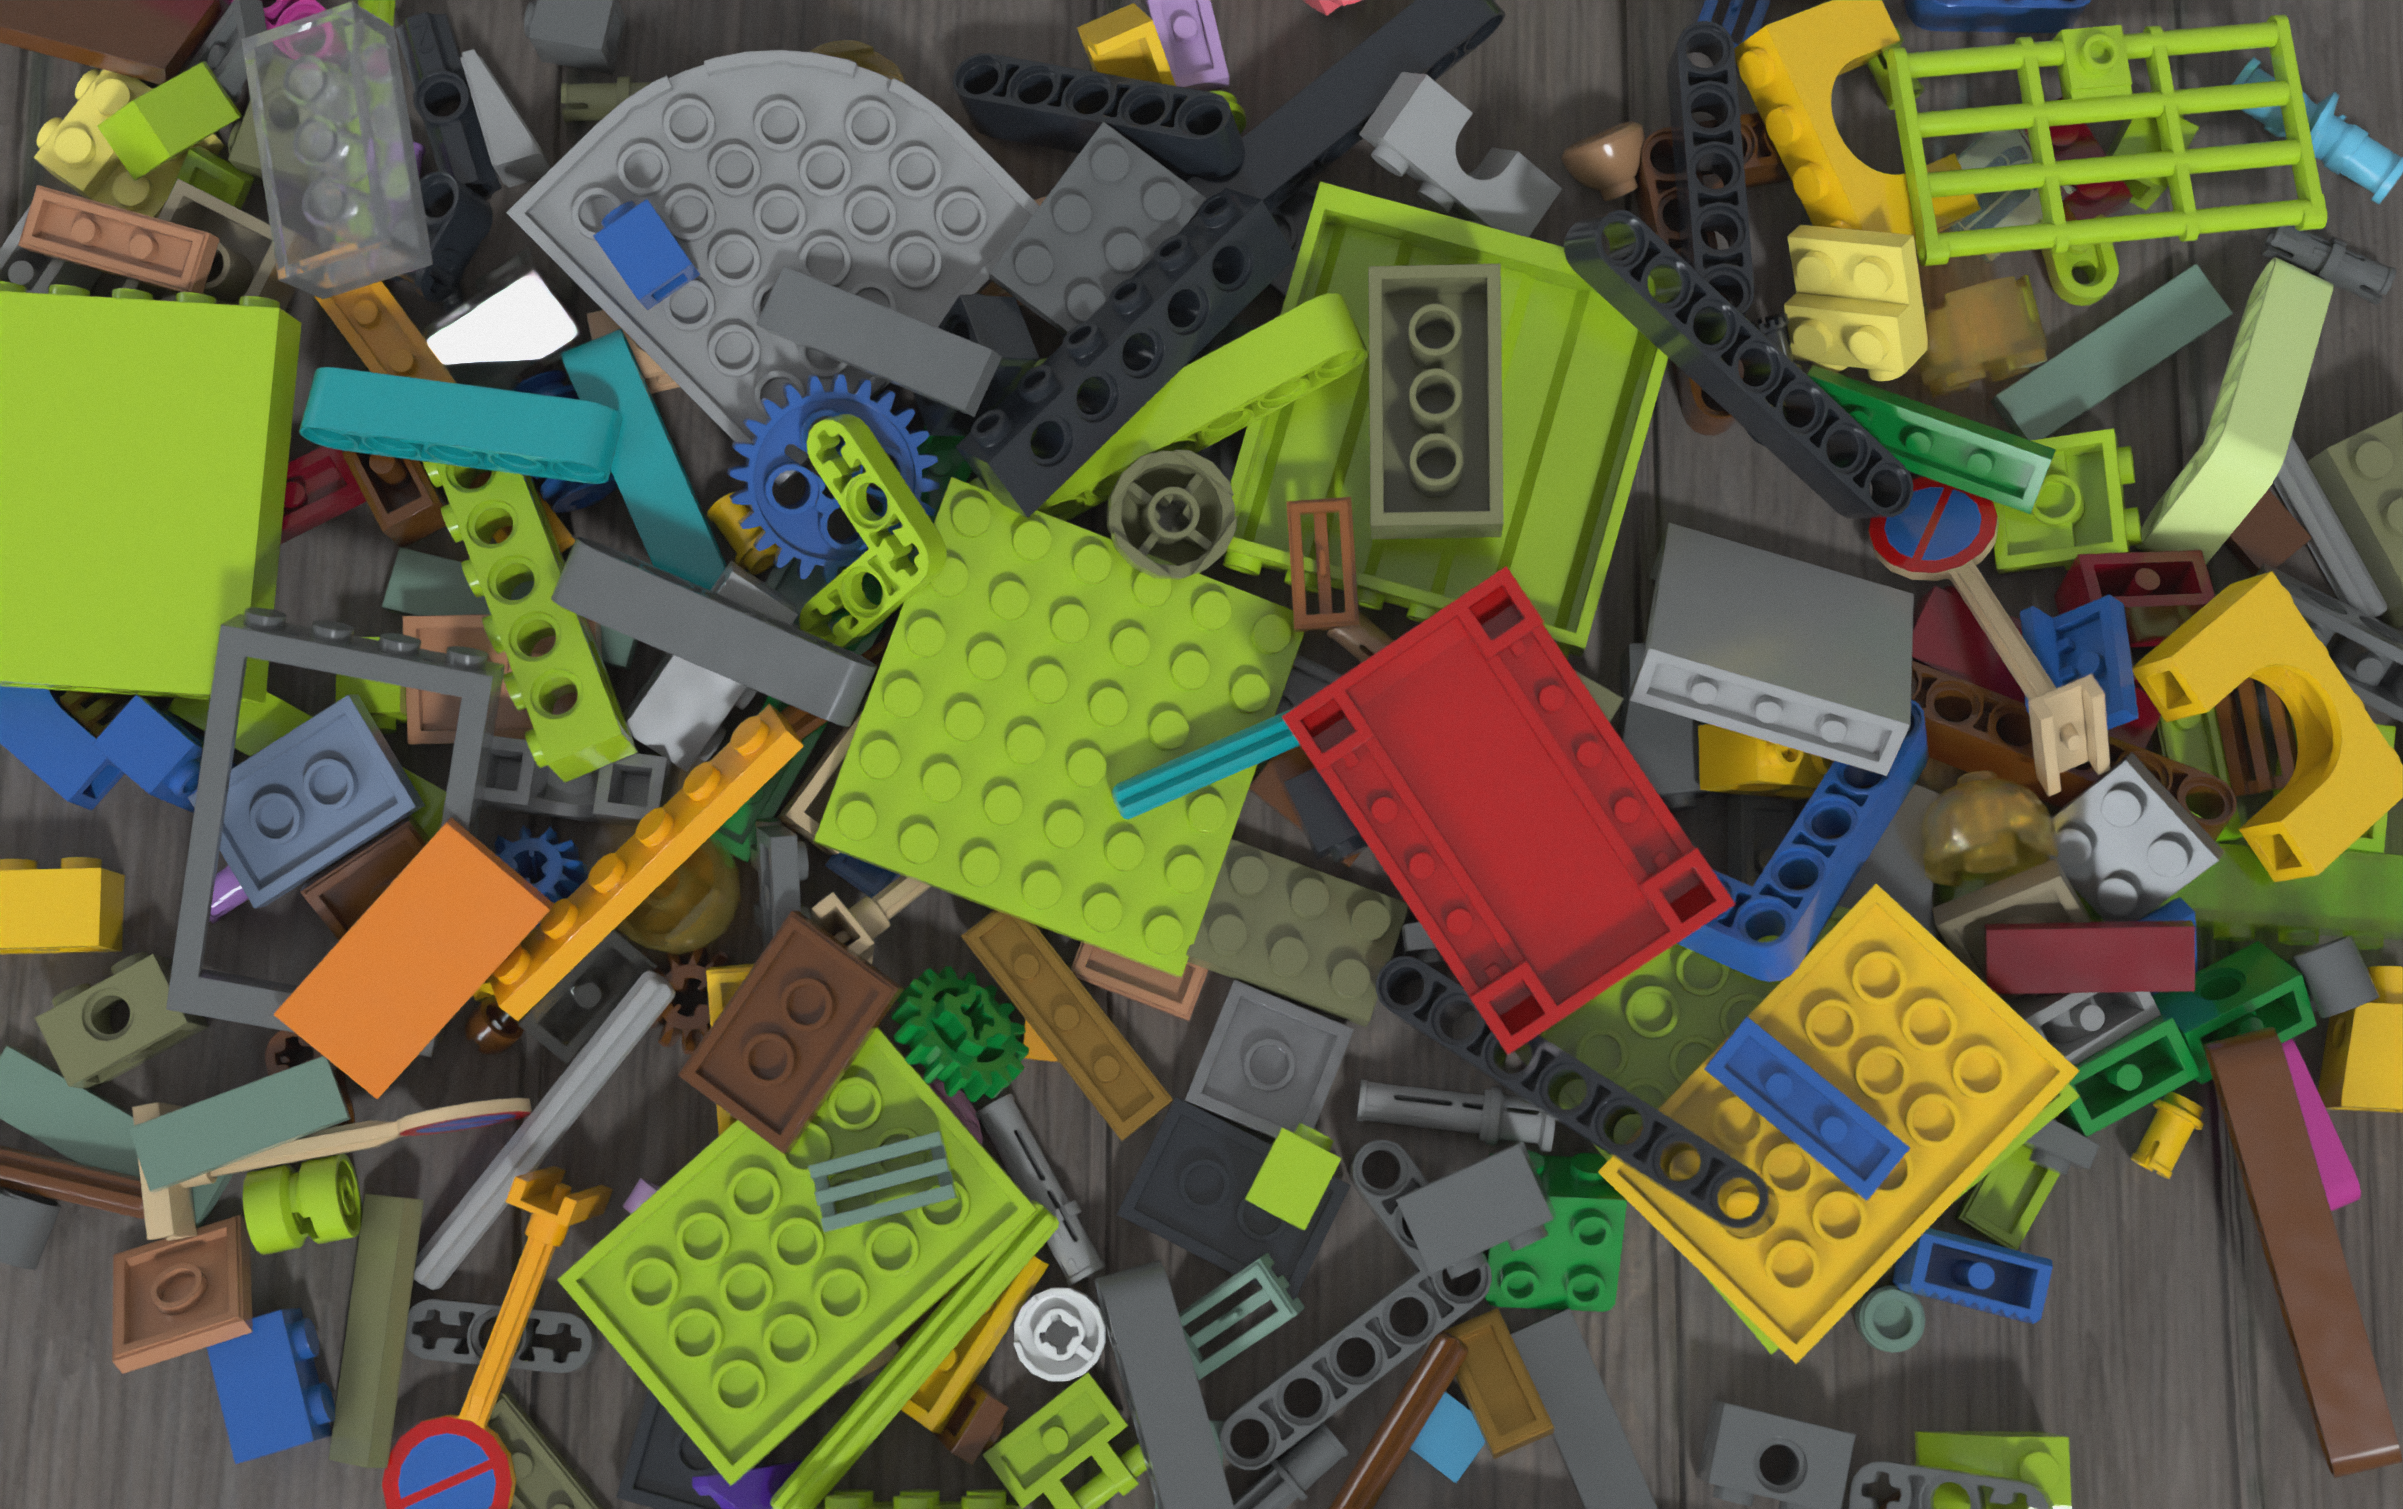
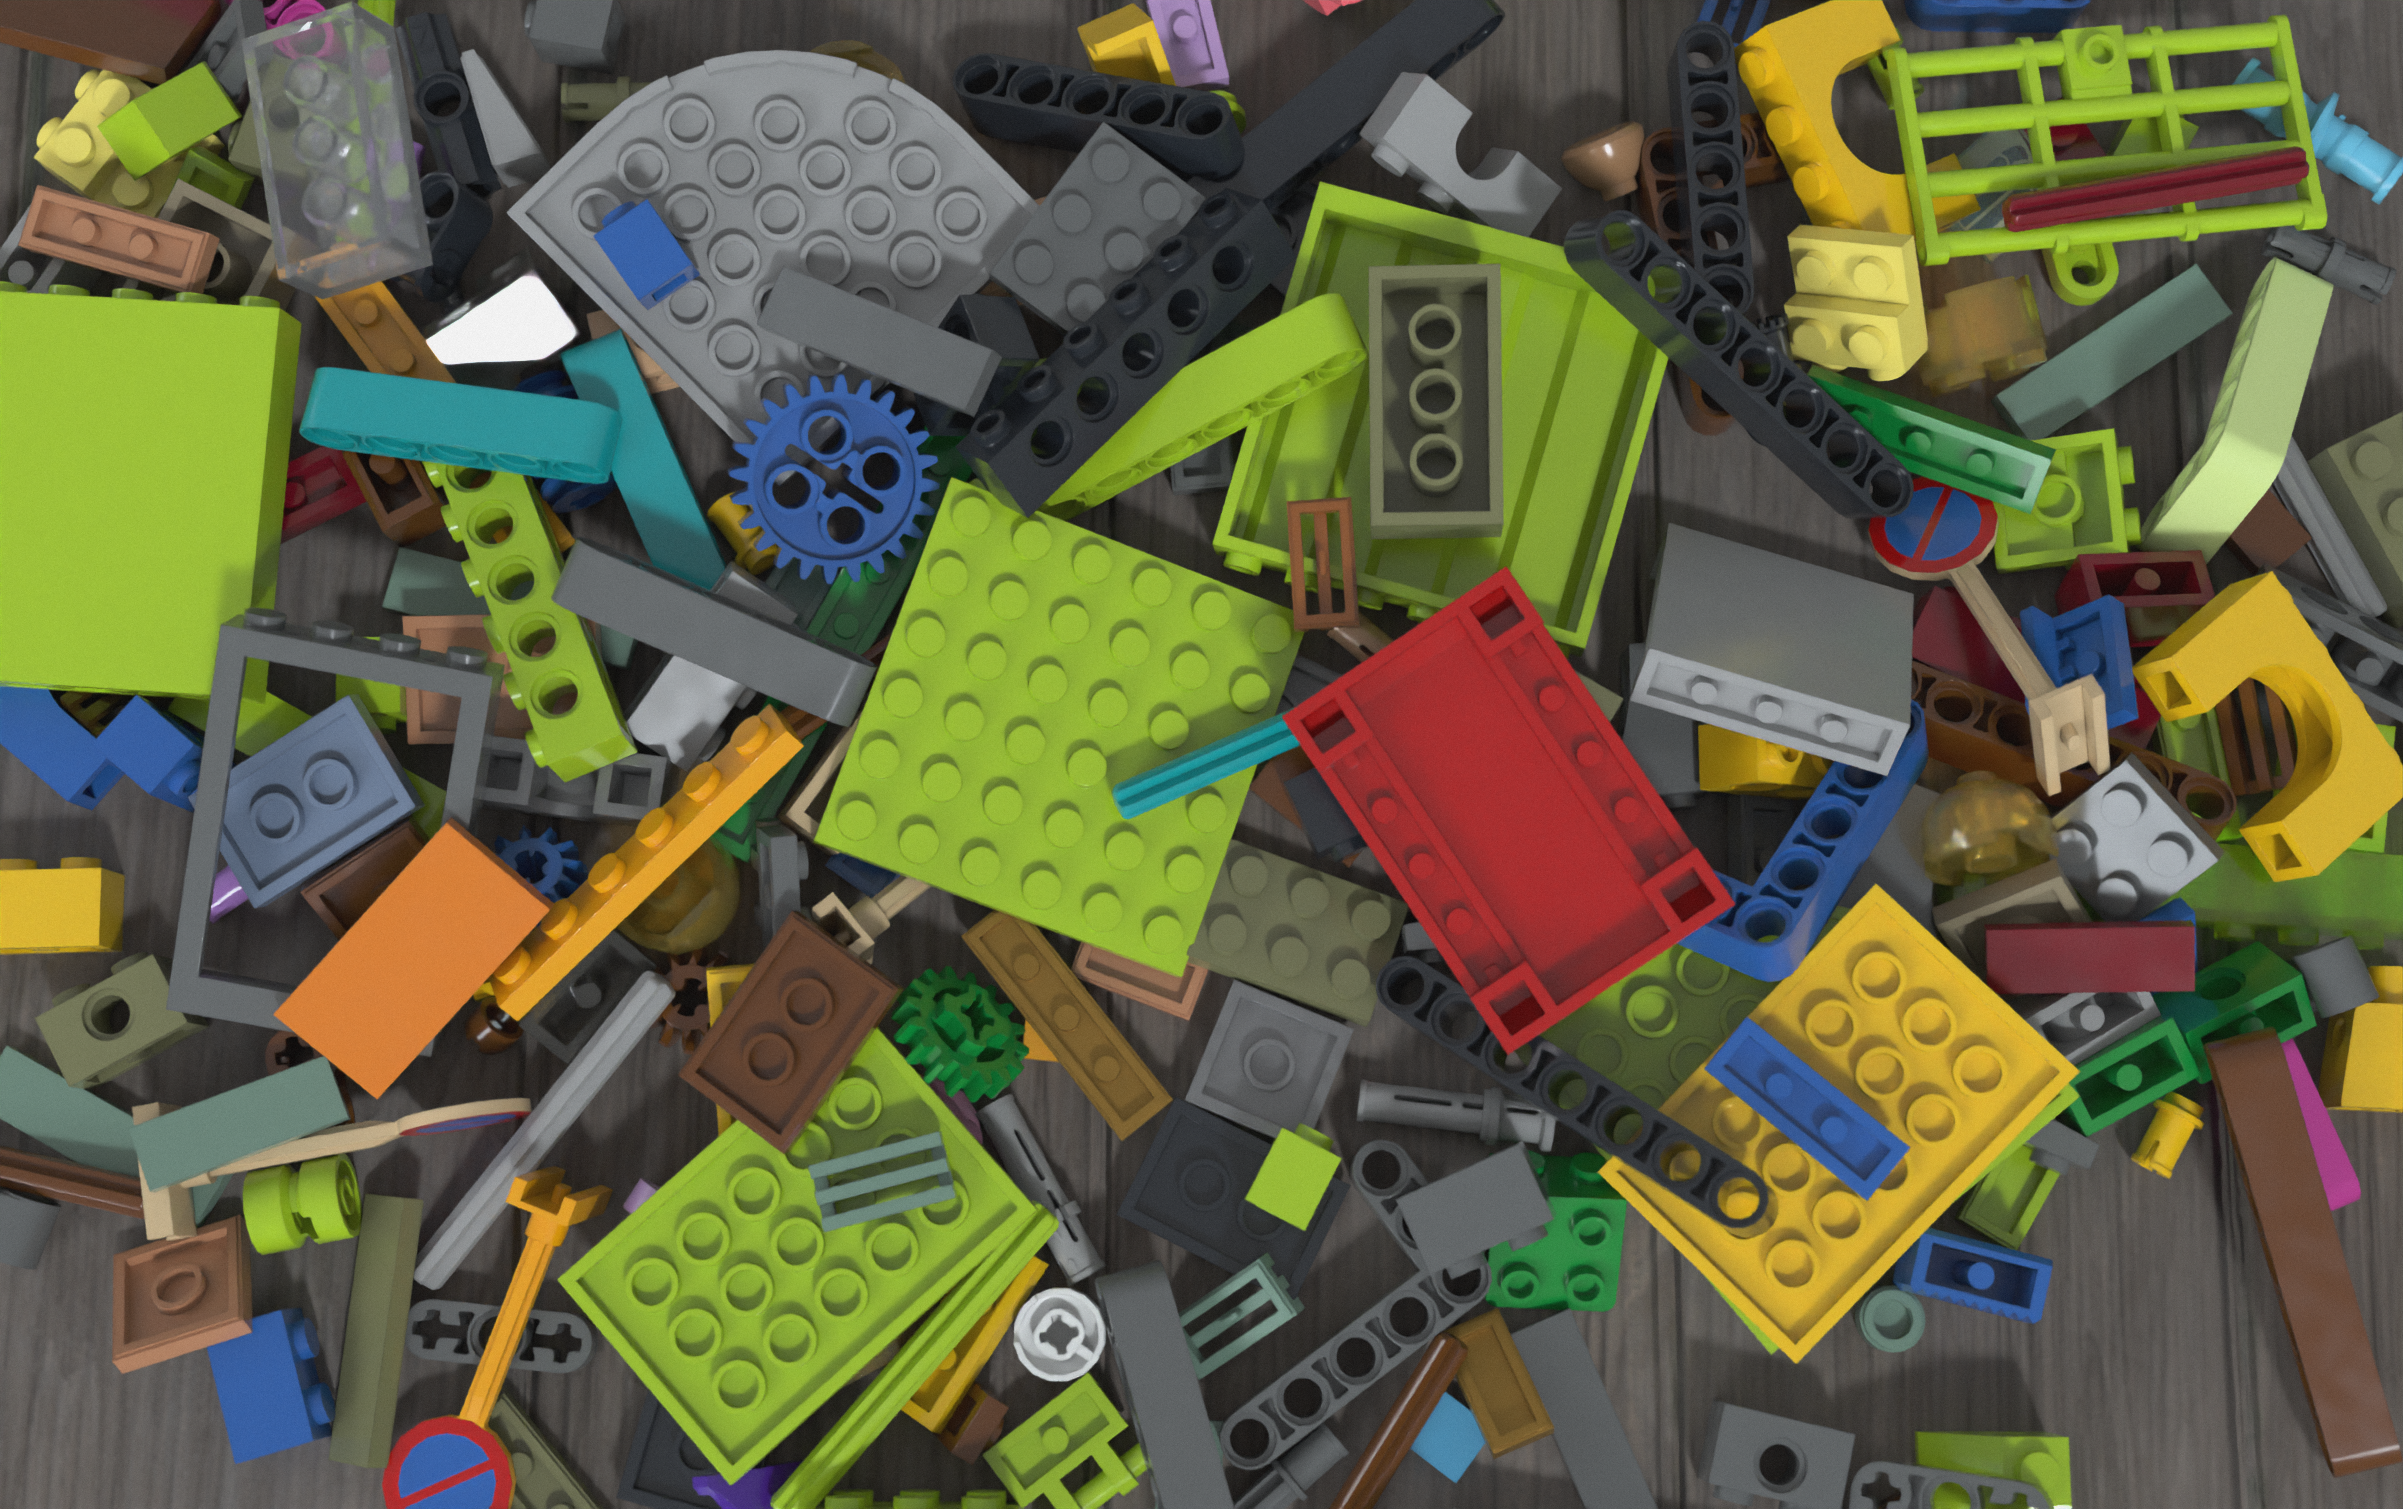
lime beam [799,414,947,648] -> none
olive cylinder [1107,449,1237,580] -> none
none -> dark red axle [2001,146,2309,232]

